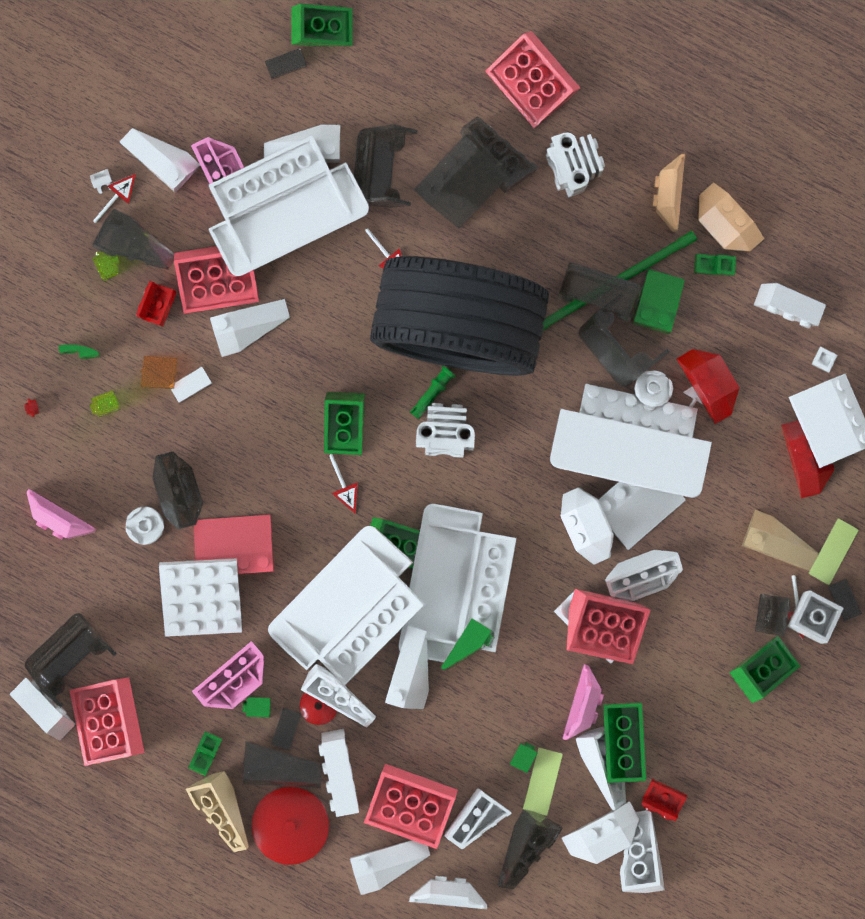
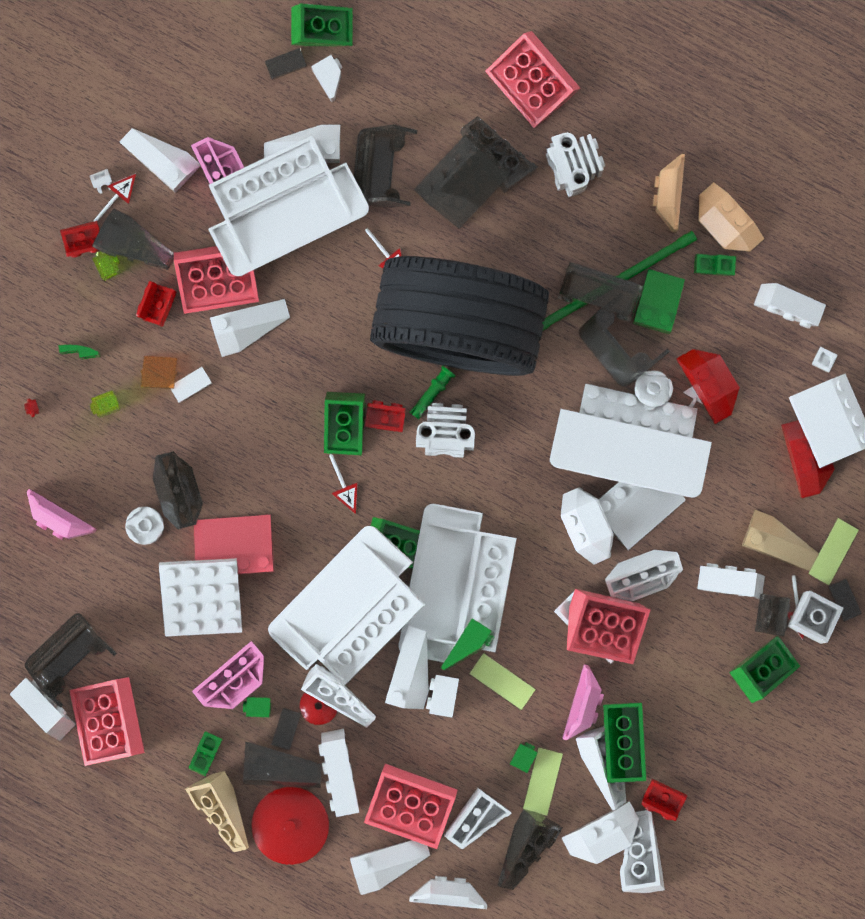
none -> red bracket [60,221,104,258]
none -> white slope [311,55,342,102]
none -> red bracket [365,400,406,433]
none -> white brick [426,675,459,717]
none -> yellowish green sticker [469,653,536,710]
none -> white wedge [697,563,765,599]

